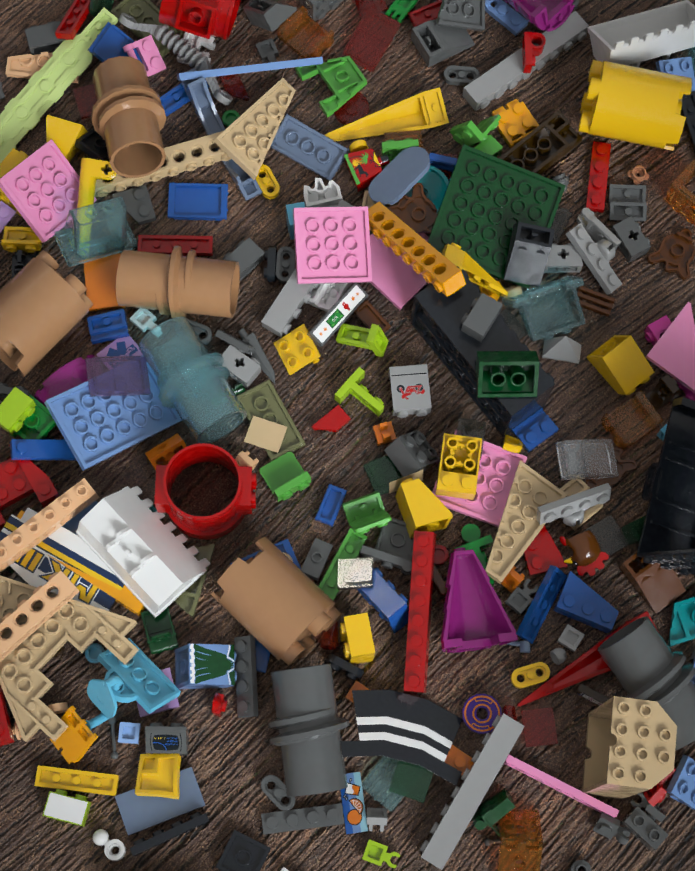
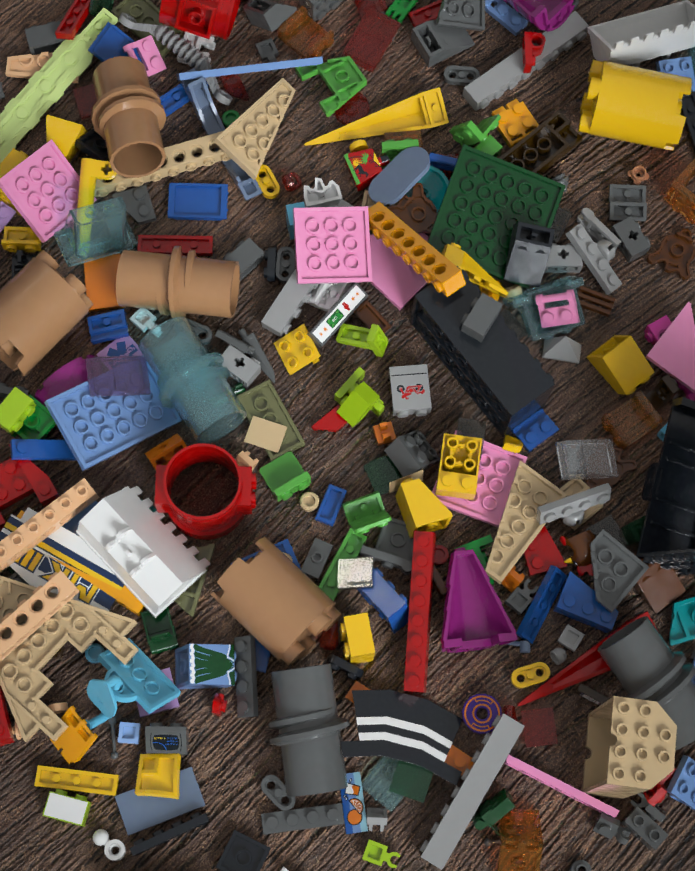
sand blue tile [270,114,349,181] -> none
green tile [461,524,481,543] -> none
dark green slope [476,351,539,398] -> none
red plate [585,141,611,213] -> none
none -> clear red tile [282,172,301,192]
none -> tan tile [300,492,319,512]
none -> lime brick [337,381,380,427]
none -> bright pink plate [535,289,580,328]
none -> dark grey plate [590,529,649,613]

